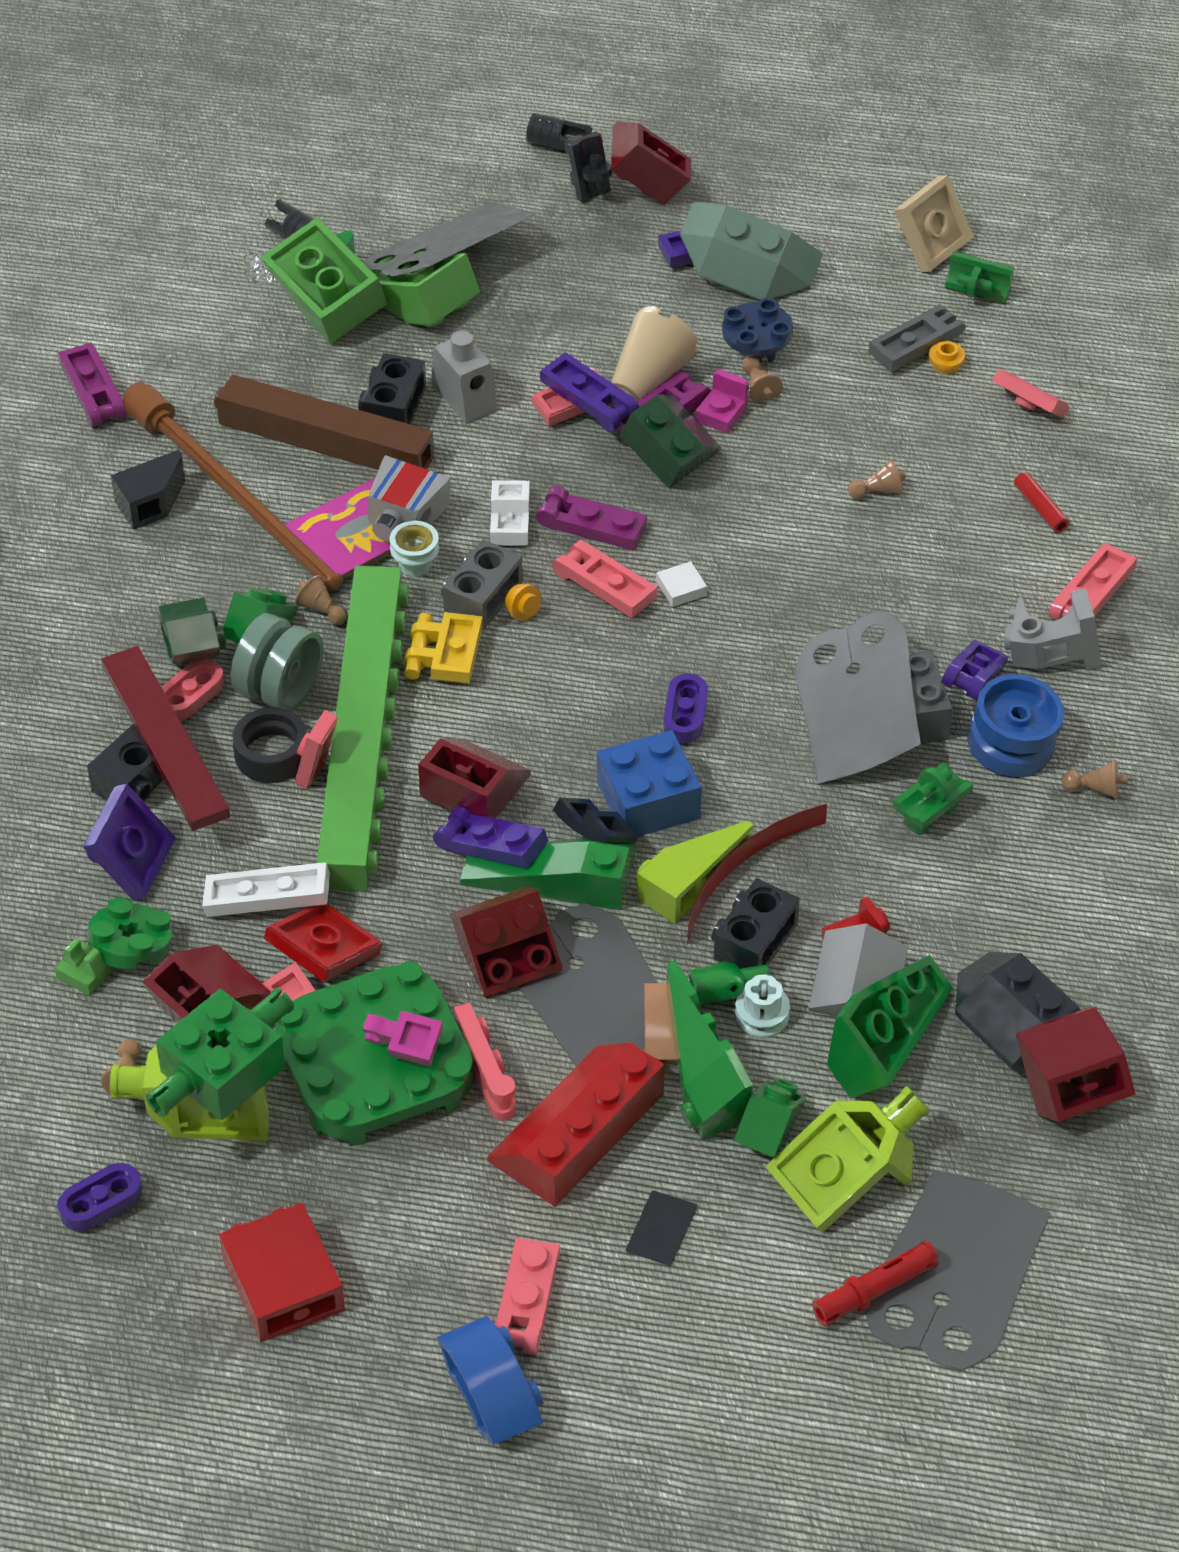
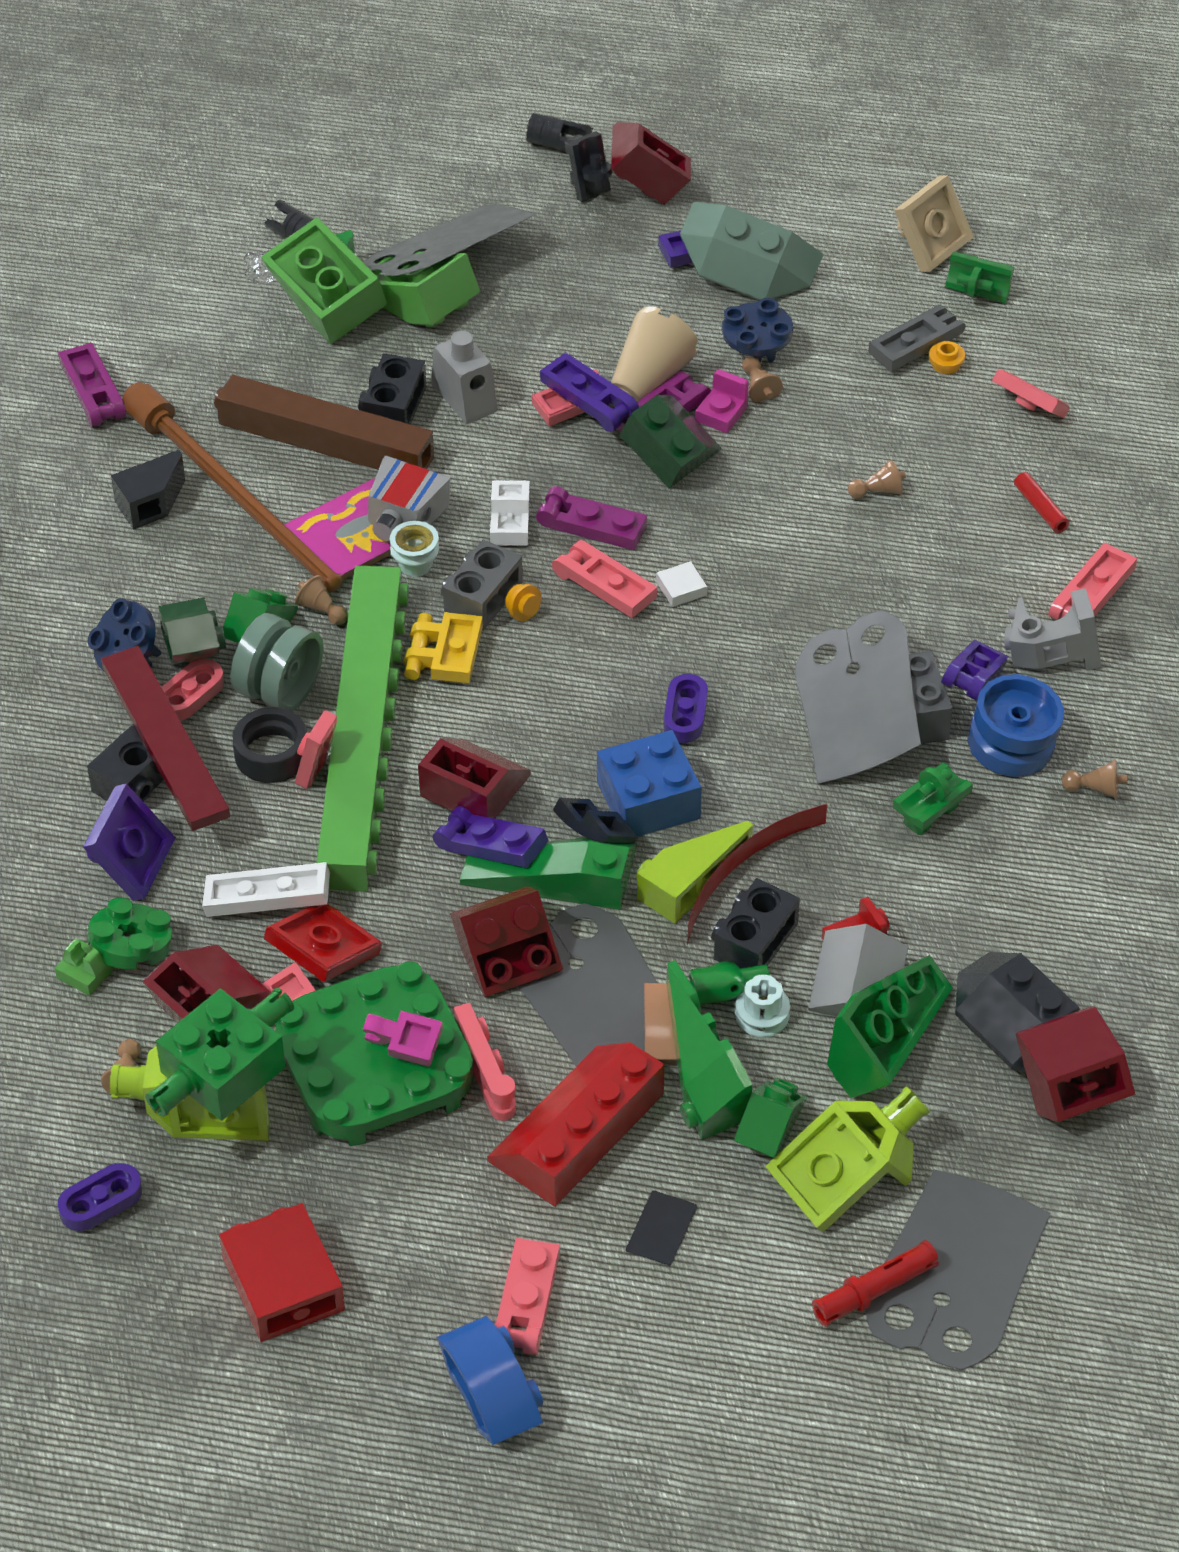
none -> dark blue plate [88,598,162,672]

